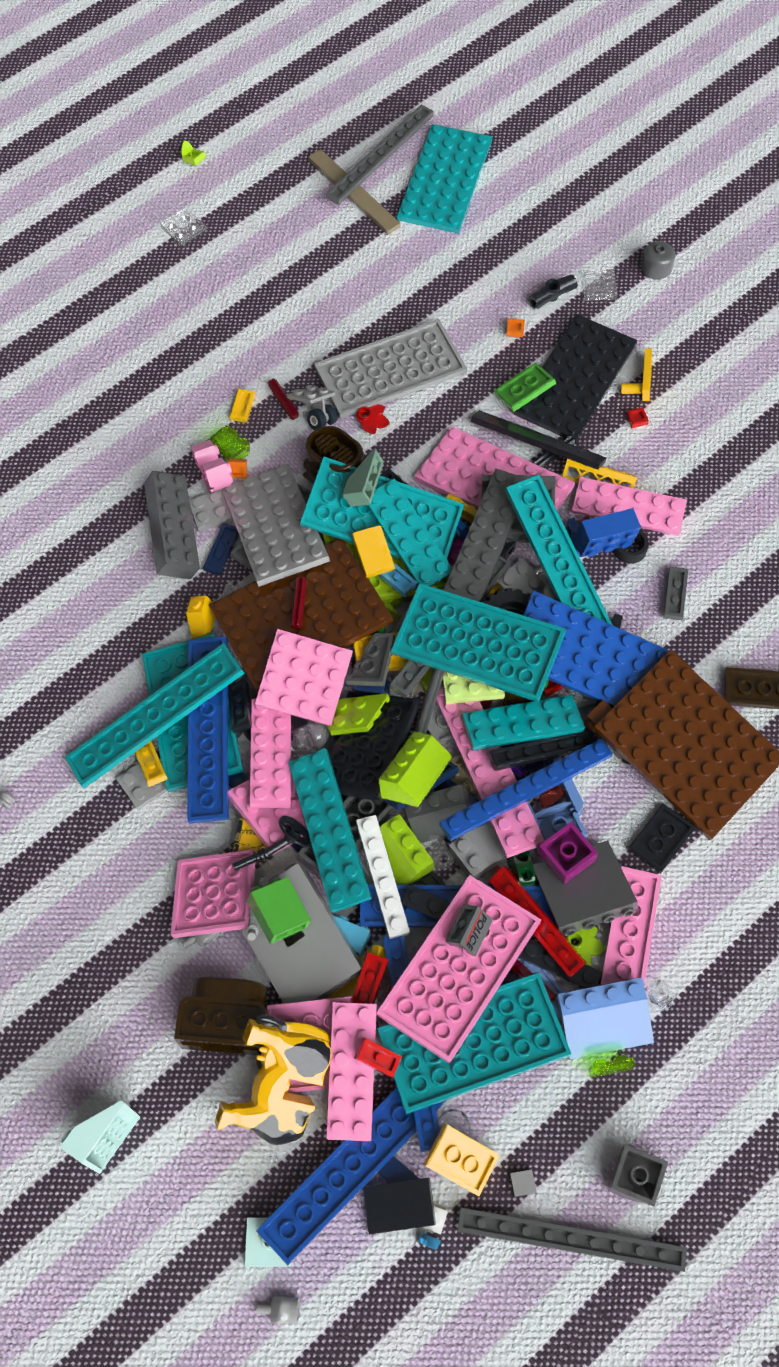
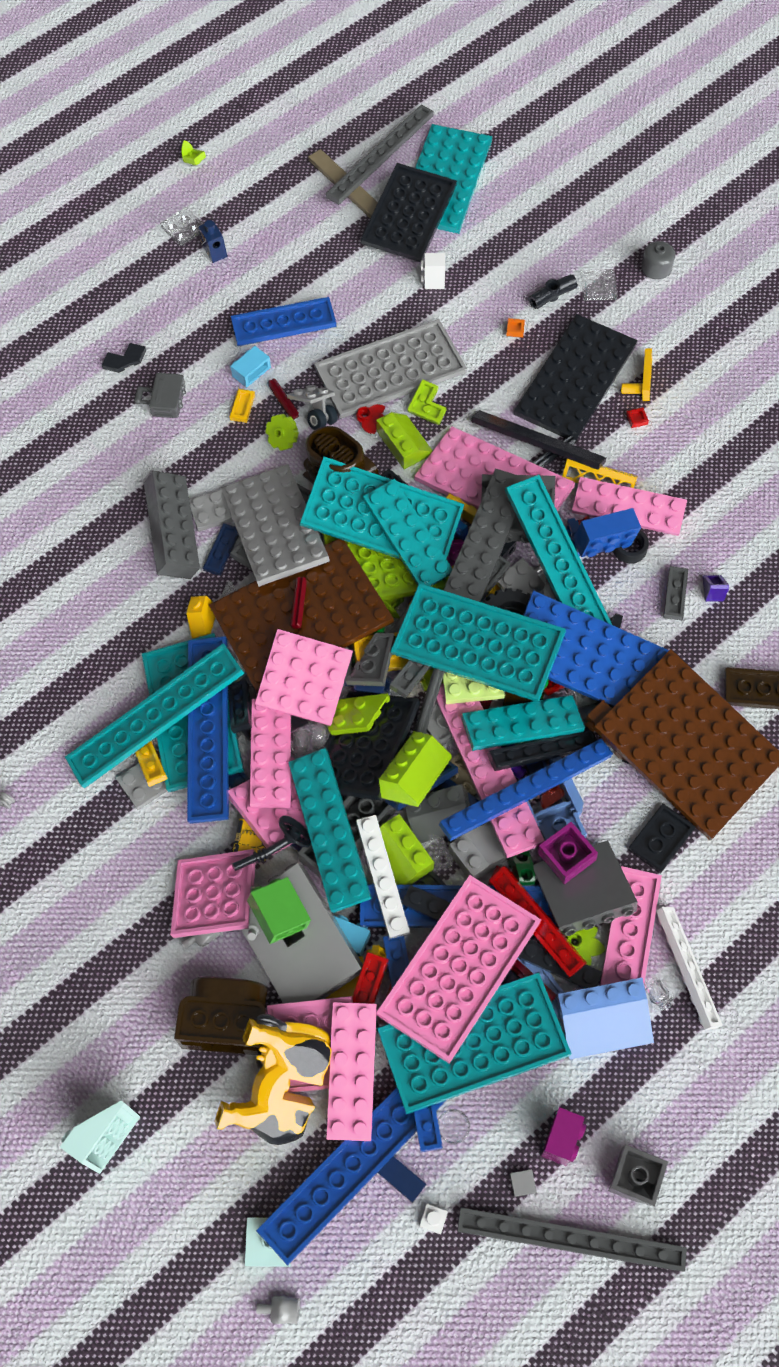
bright pink brick [190,440,233,493] -> none
clear neon green brick [210,425,250,461] -> none
orange plate [228,459,248,479] -> none
sand green slope [343,449,384,507] -> none
yellow piece [352,526,395,578] -> none
plate [353,1038,402,1077] -> none
black tile [364,1177,436,1234] -> none
dark azure plate [377,562,418,597] -> none
dark azure tile [417,1232,441,1250] -> none
yellow tile [423,1123,500,1196] -> none
dark grey panel [445,905,493,957] -> none
bright green tile [494,363,556,412] -> none
clear neon green plate [589,1055,635,1078] -> none
none -> black tile [102,343,146,373]
none -> dark grey piece [134,373,186,418]
none -> dark blue torso [198,220,228,263]
none -> medium azure brick [230,346,271,388]
none -> blue plate [231,297,337,346]
none -> lime plant [265,414,299,451]
none -> black plate [360,163,457,262]
none -> lime slope [377,412,433,469]
none -> lime plate [407,379,447,425]
none -> white brick [421,253,445,289]
none -> magenta brick [541,1107,587,1166]
none -> white plate [656,907,723,1030]
none -> dark purple slope [702,575,729,602]

